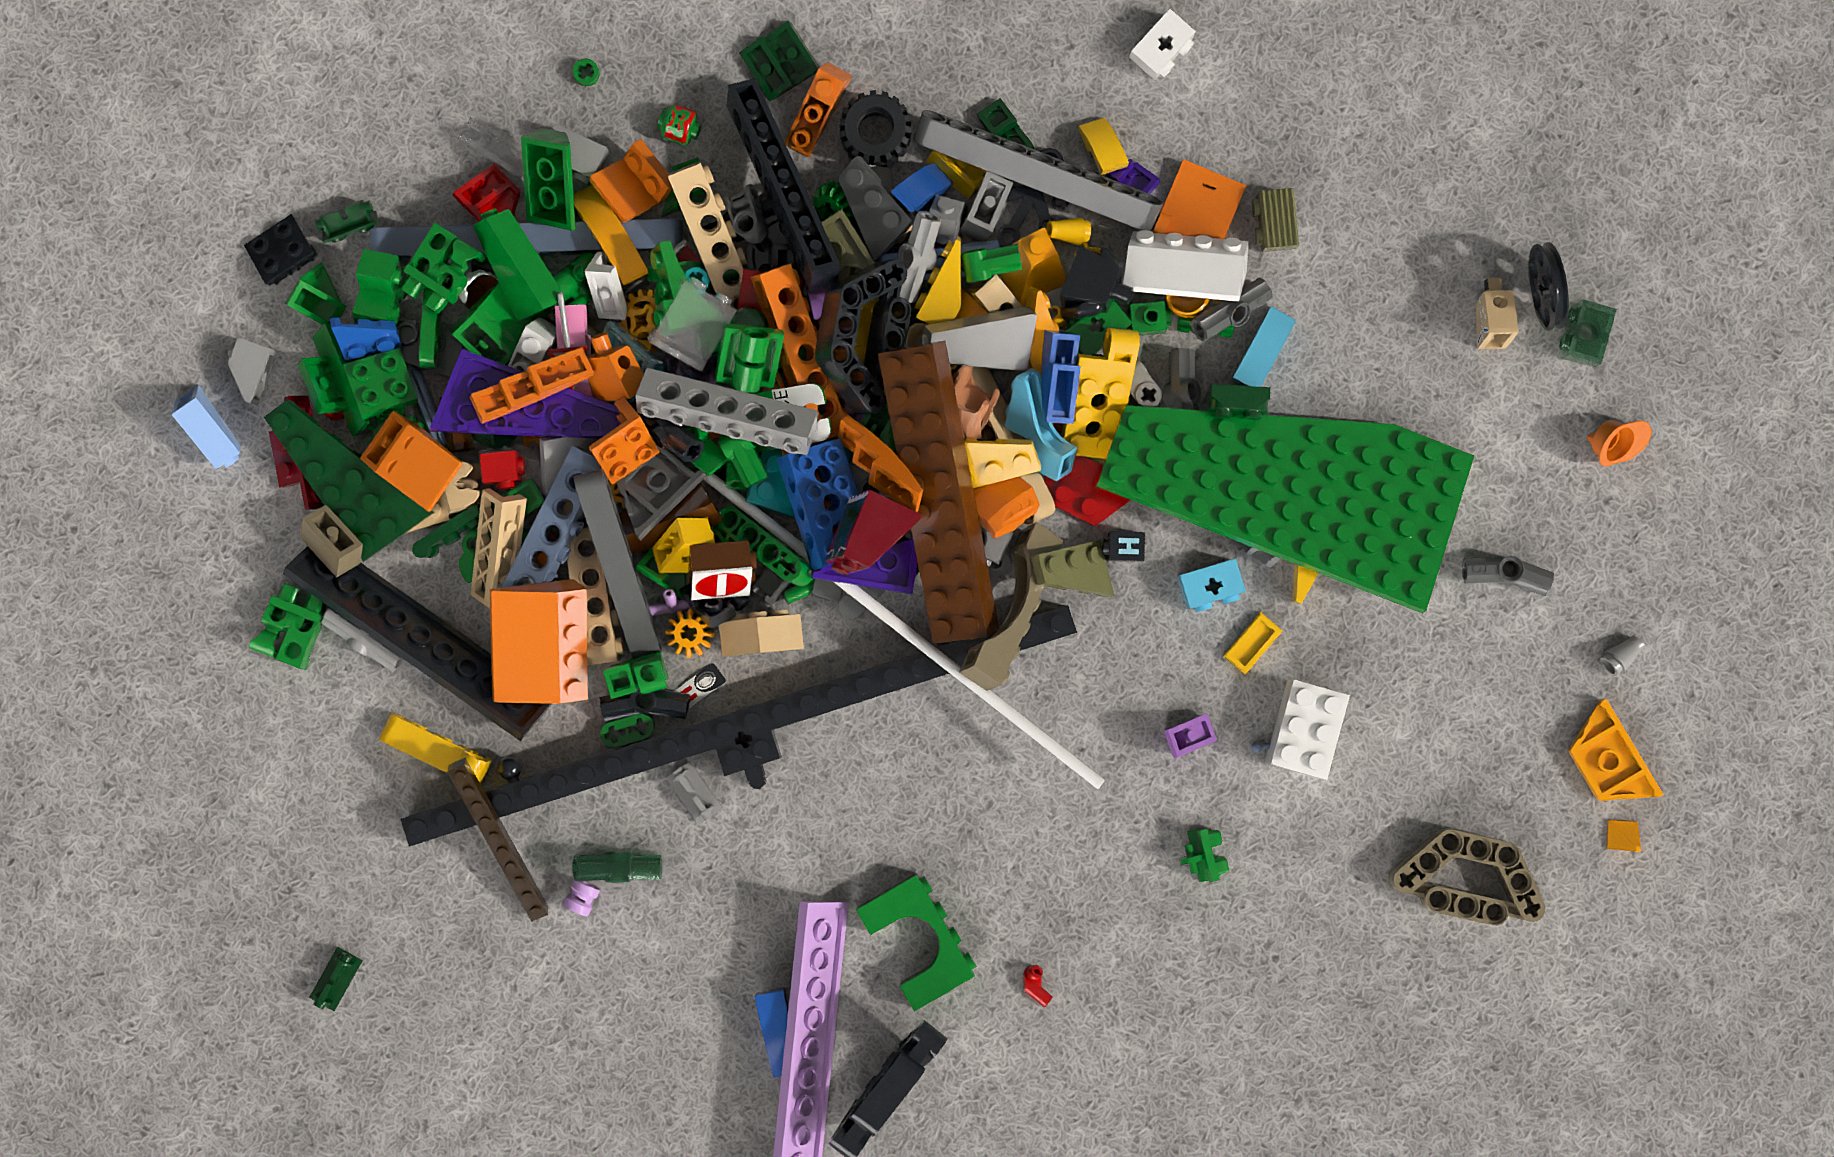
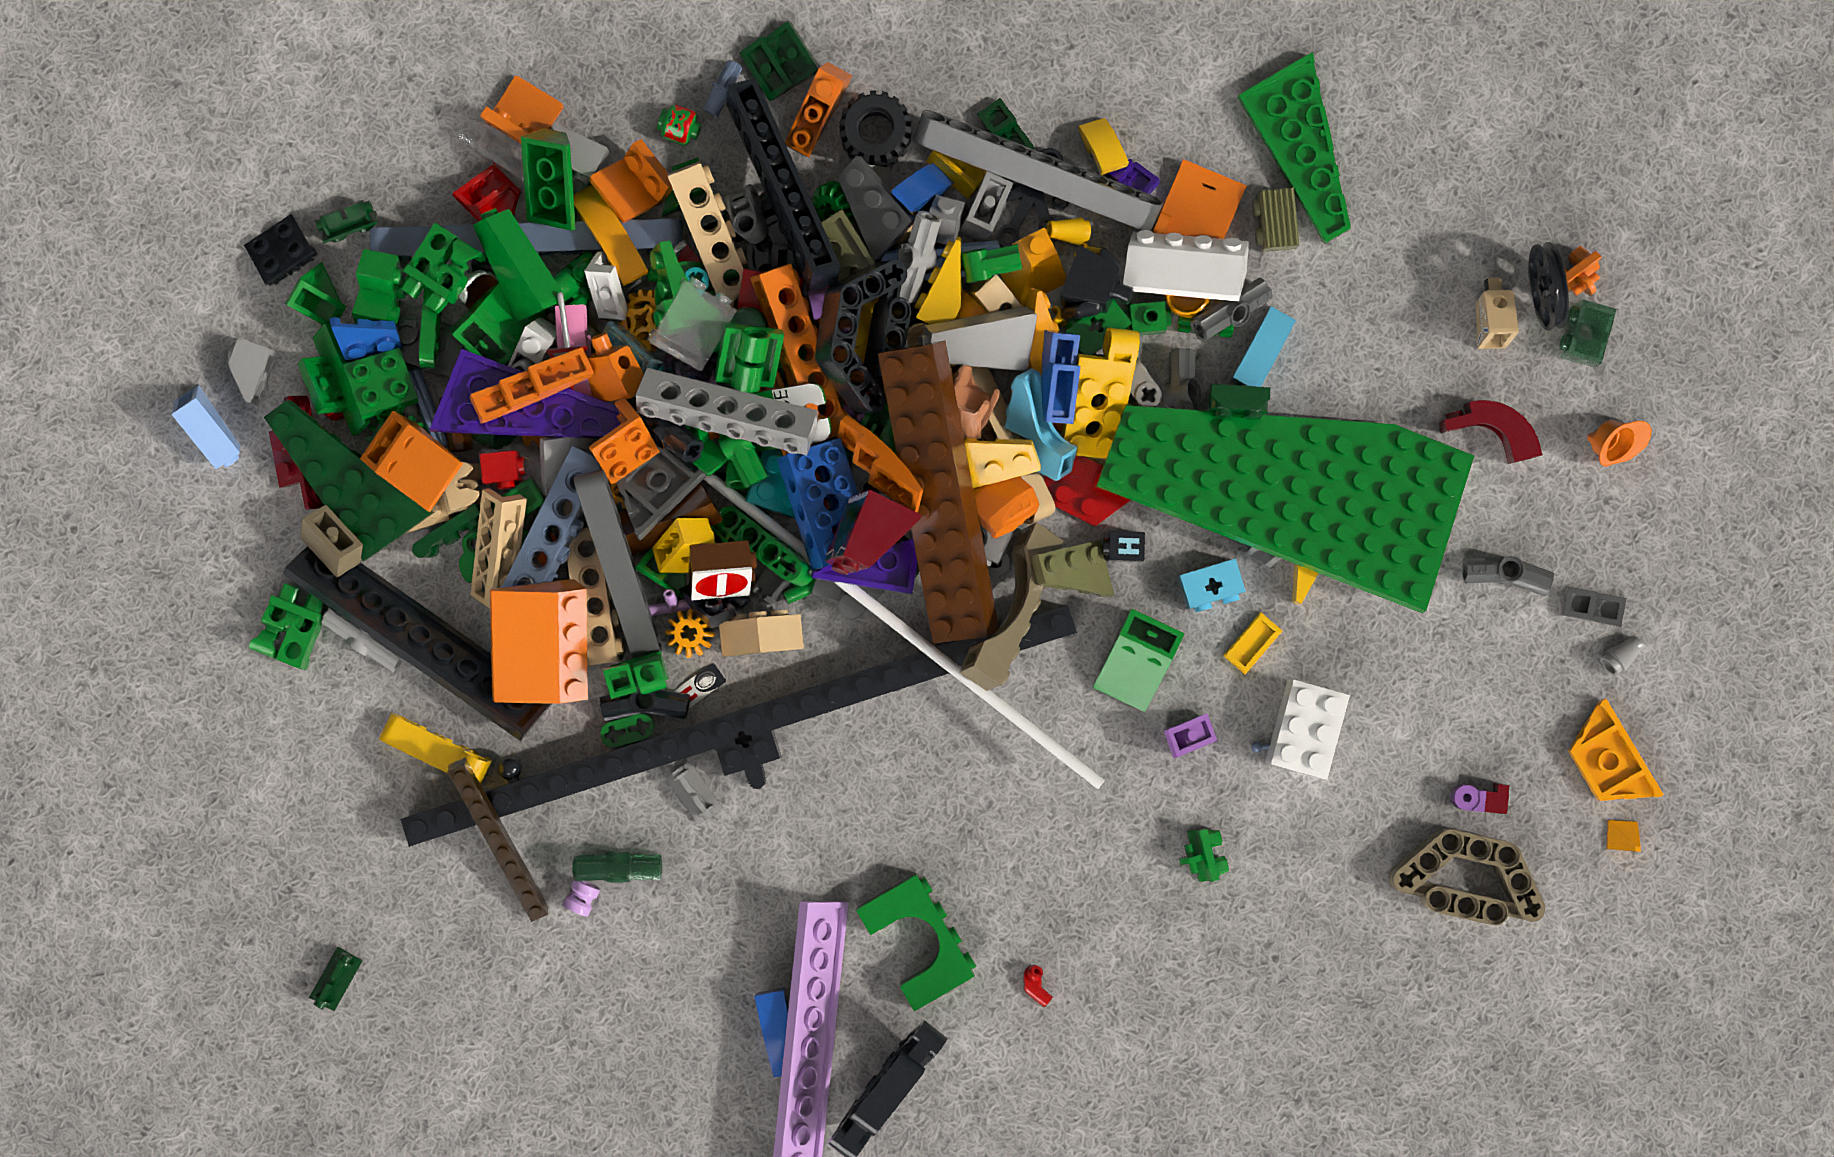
green bush [573,58,600,87] -> none
white brick [1129,9,1196,80] -> none
none -> orange bracket [480,75,564,145]
none -> sand blue axle [702,60,742,118]
none -> slope [1092,609,1185,712]
none -> green wing [1237,52,1351,244]
none -> dark red arch [1438,400,1543,464]
none -> leg [1451,783,1510,814]
none -> dark grey slope [1563,587,1627,627]
none -> orange hips [1564,246,1602,296]

